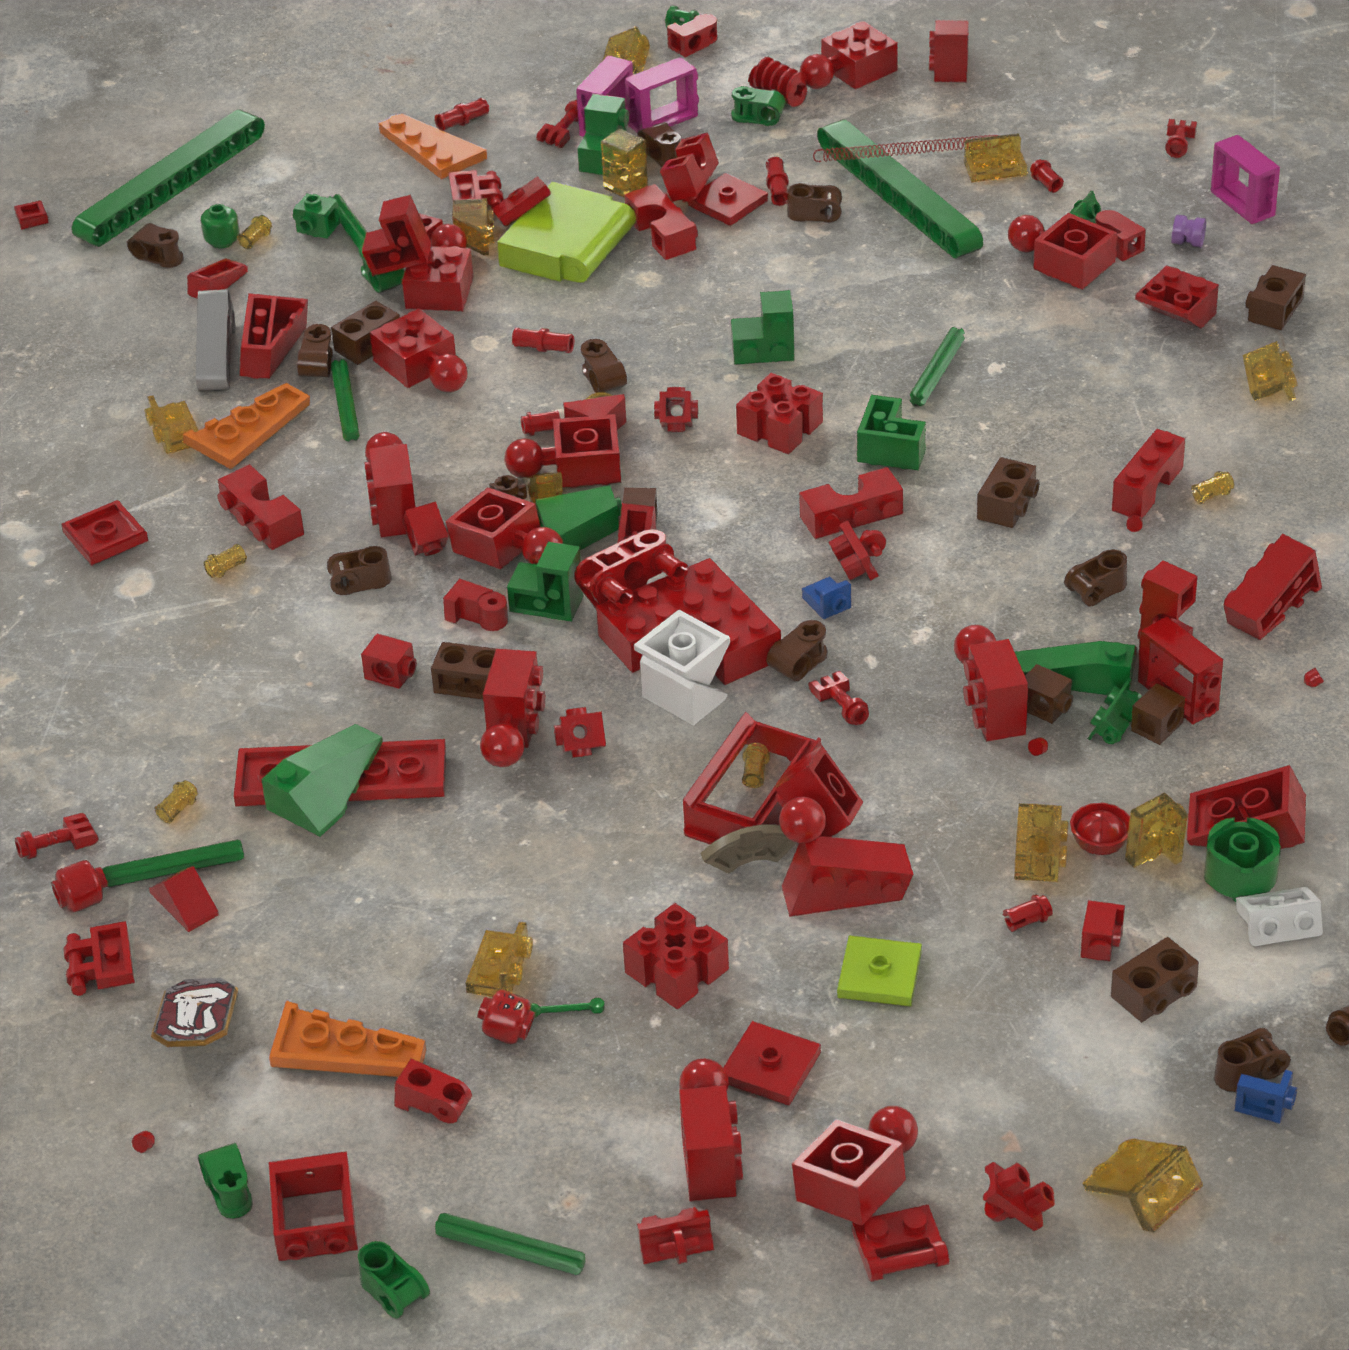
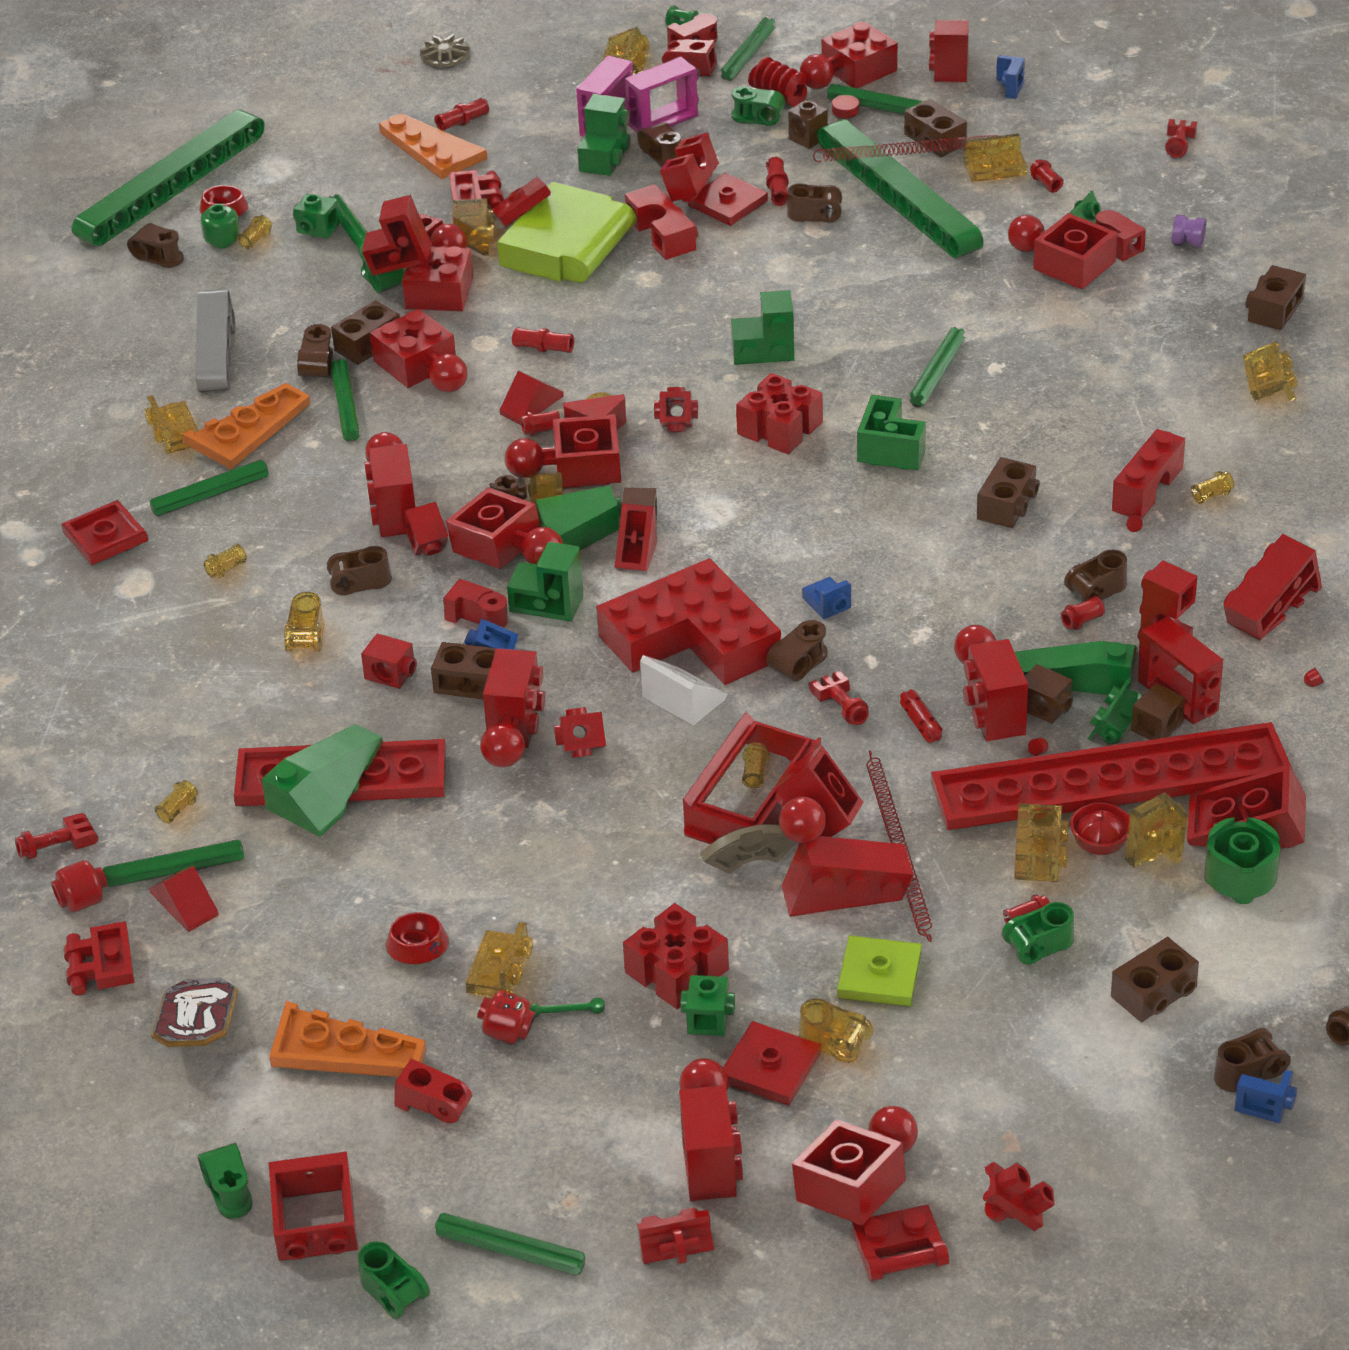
red tile [14,200,49,230] -> none
red piece [132,1131,155,1153] -> none
red slope [187,258,248,299] -> none
red arch [217,464,304,550] -> none
red wedge [239,293,308,379] -> none
red hinge [536,100,579,148] -> none
red piece [574,529,688,609] -> none
reddish brown piece [581,339,627,394] -> none
clear yellow brick [601,129,648,198] -> none
white slope [634,610,730,685] -> none
red arch [799,467,903,539] -> none
red hips [828,520,886,581] -> none
red brick [1081,900,1125,961] -> none
clear yellow bracket [1082,1138,1204,1232] -> none
red slope [1135,265,1219,329] -> none
dark pink window [1211,135,1280,224] -> none
white bracket [1236,887,1323,946] -> none
none -> green axle [149,460,269,516]
none -> red hat [199,185,248,217]
none -> clear yellow piece [284,592,324,652]
none -> red hat [385,912,449,965]
none -> dark tan wheel [420,34,470,67]
none -> blue bracket [463,619,519,650]
none -> red slope [500,370,564,425]
none -> red leg [662,40,717,76]
none -> green brick [681,975,735,1036]
none -> green axle [720,17,775,81]
none -> reddish brown brick [788,99,828,149]
none -> clear yellow piece [799,998,874,1063]
none -> green axle [827,84,923,114]
none -> piece [832,95,859,119]
none -> red piece [866,750,932,942]
none -> red axle [900,689,943,743]
none -> reddish brown brick [904,98,967,157]
none -> red plate [931,722,1293,830]
none -> blue bracket [997,55,1025,99]
none -> green piece [1001,902,1074,965]
none -> red pin [1061,596,1105,630]

